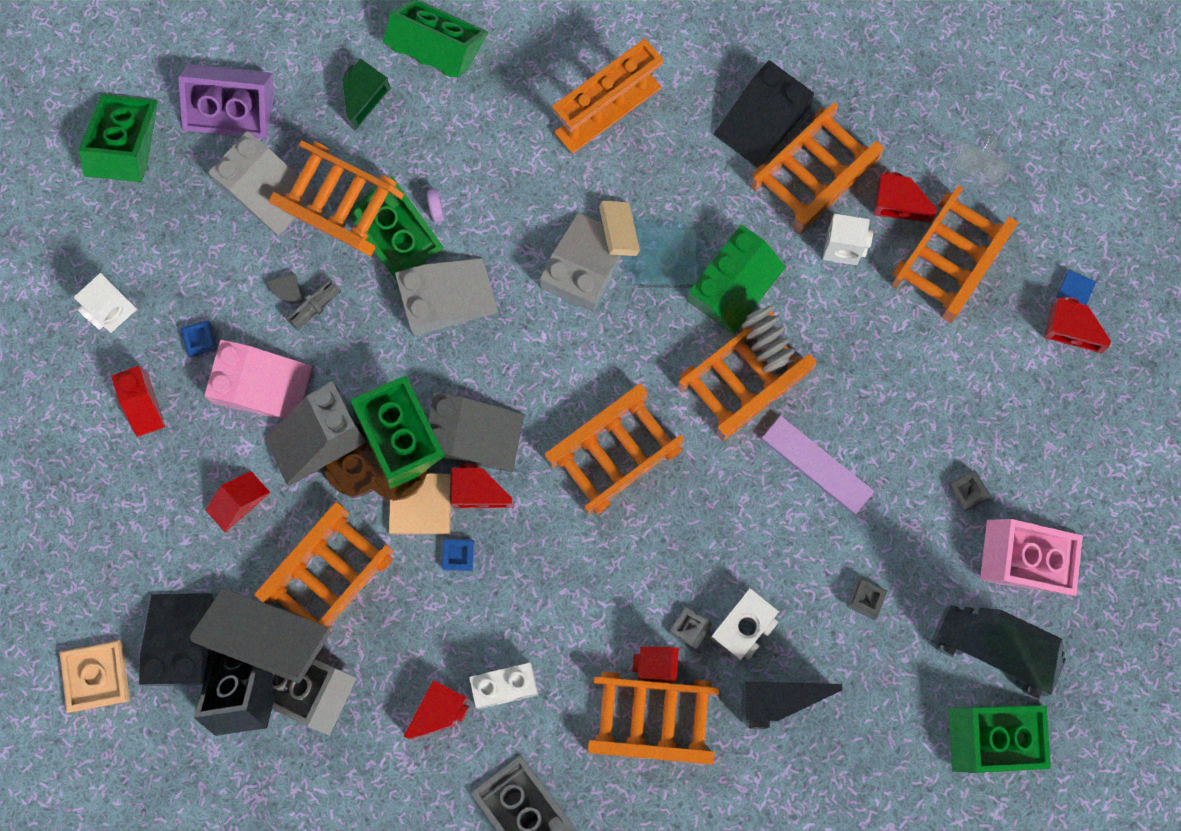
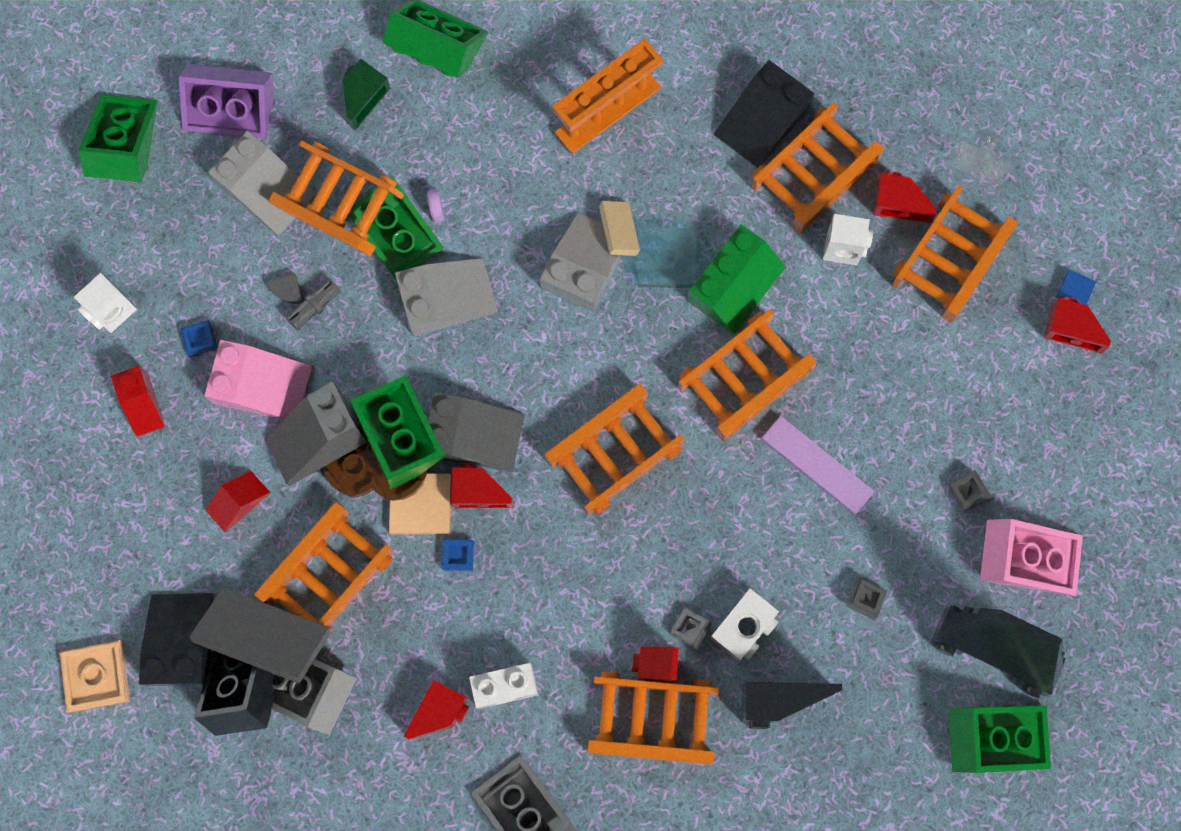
light grey piece [741,305,797,373] -> none

